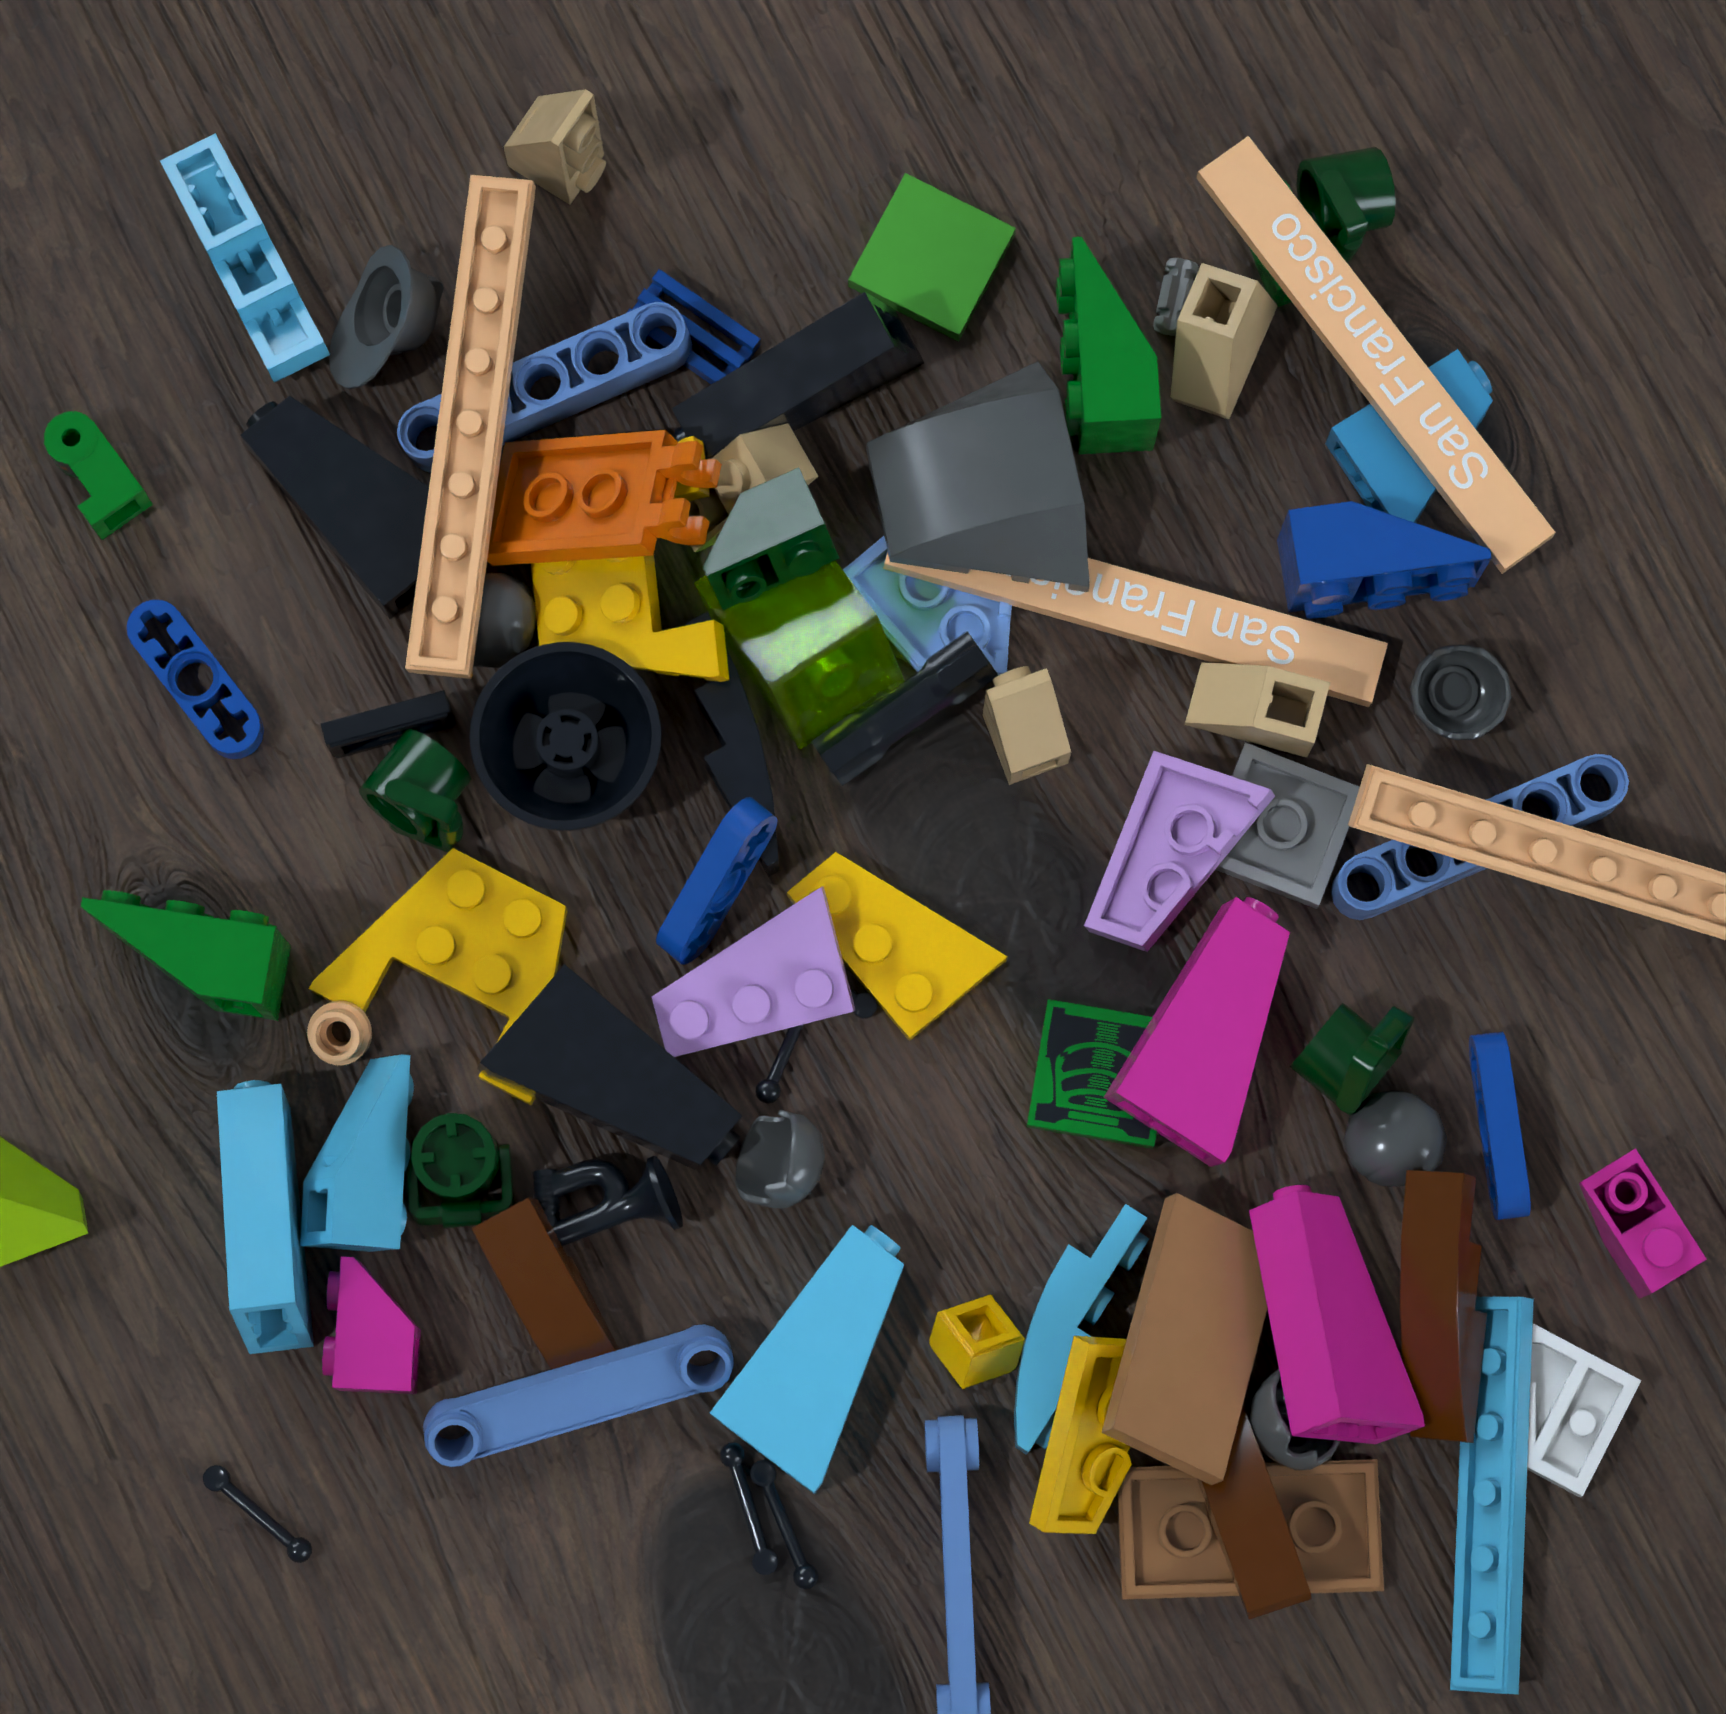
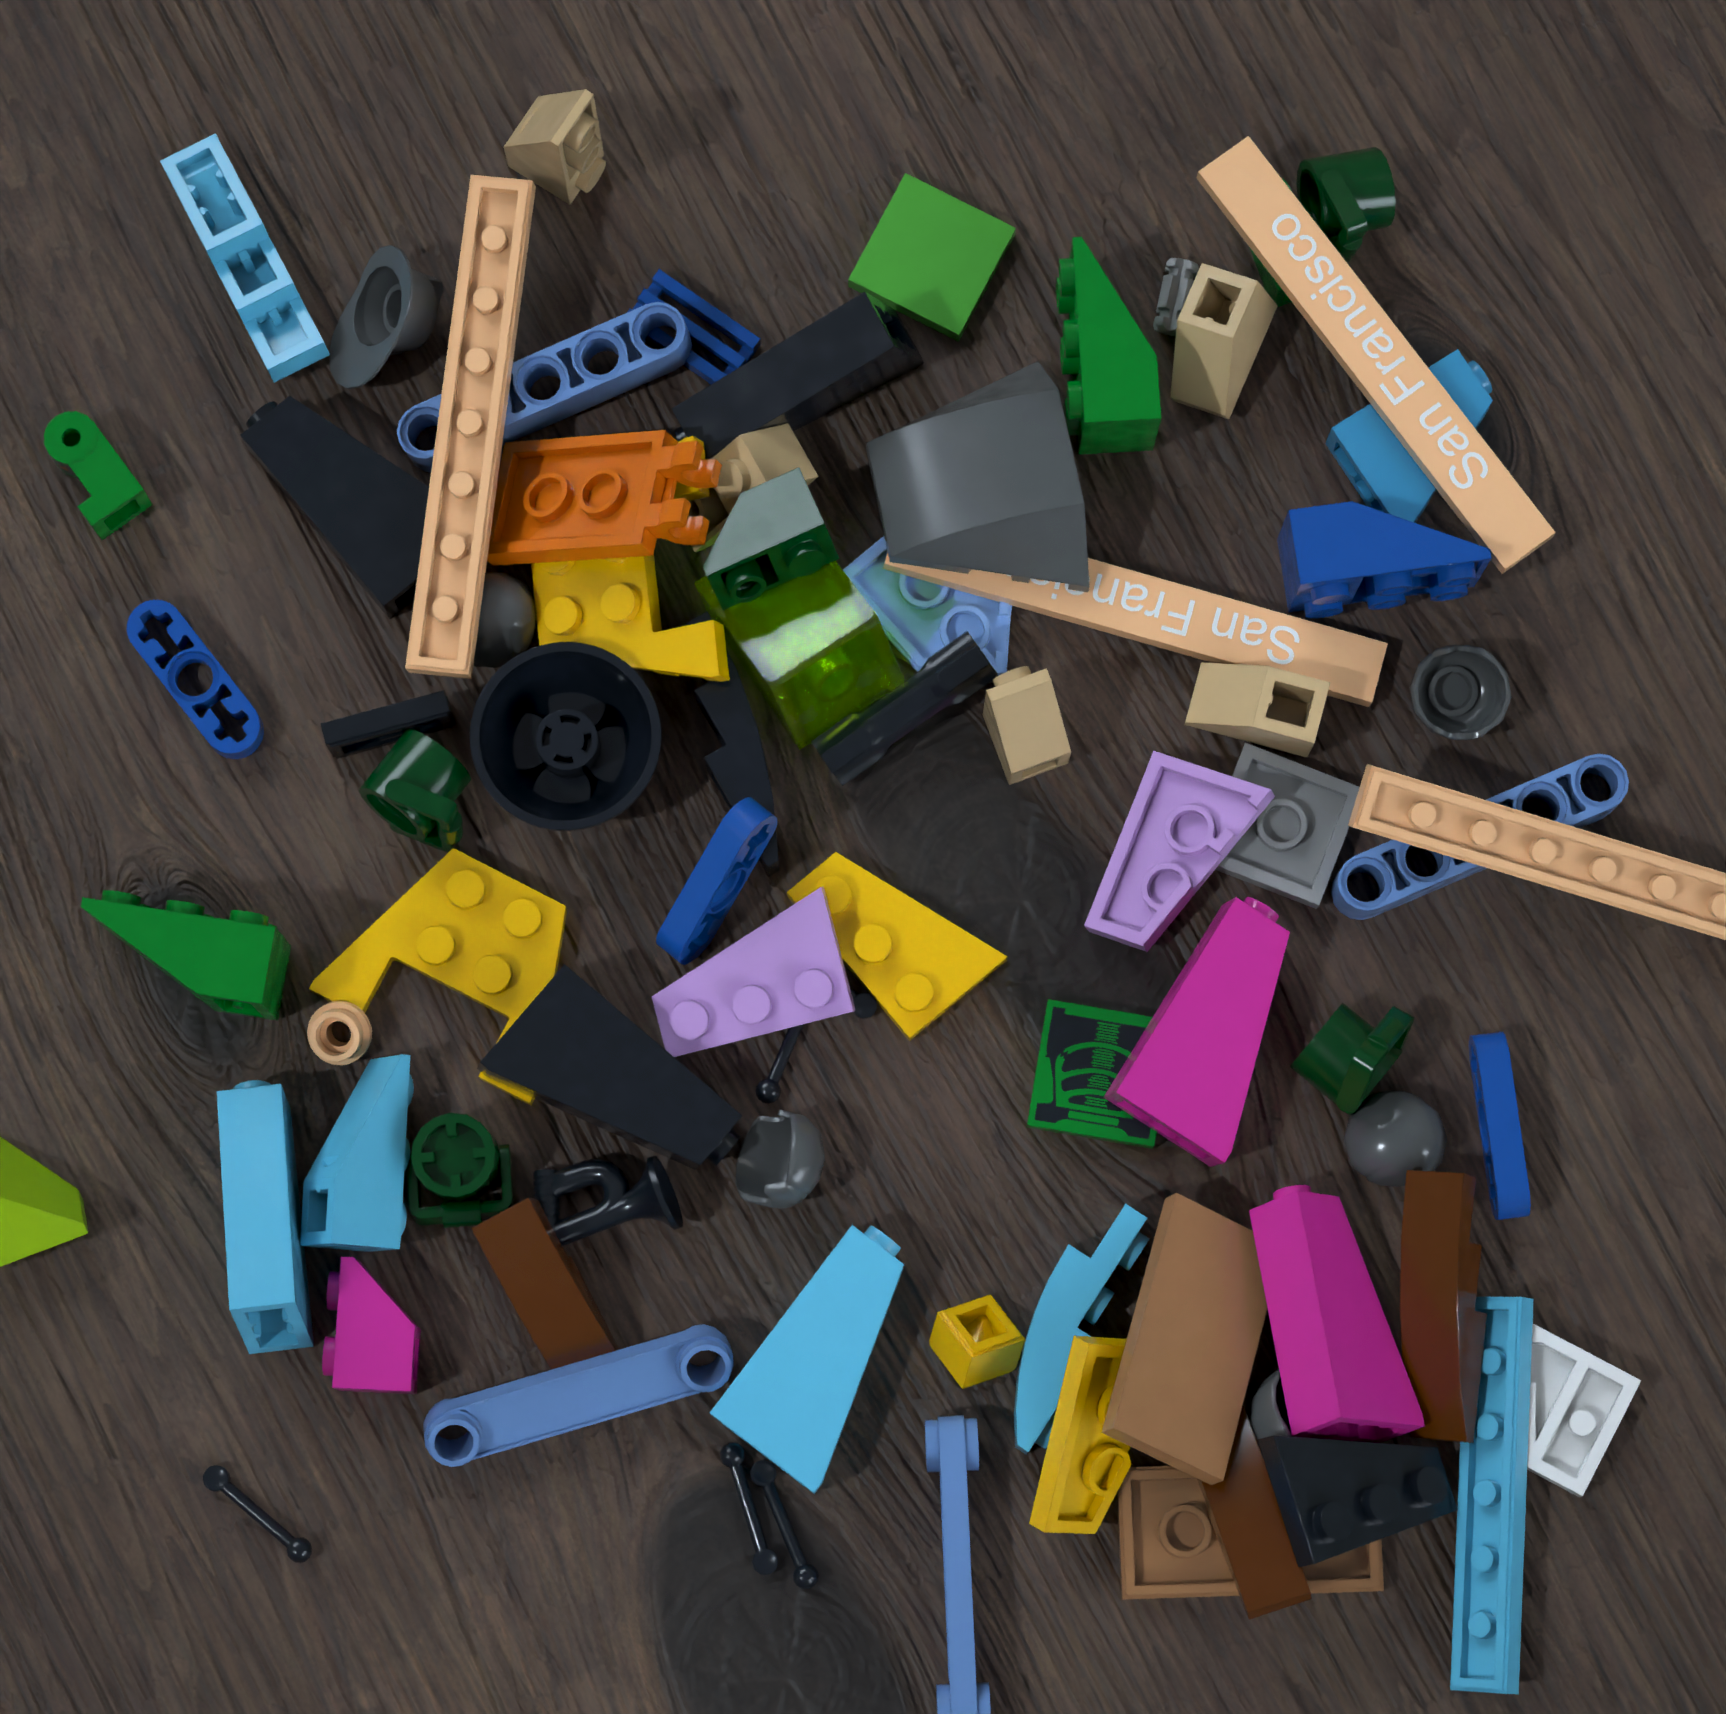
dark pink slope [1579,1148,1707,1299] -> none
none -> black wing [1257,1435,1458,1567]

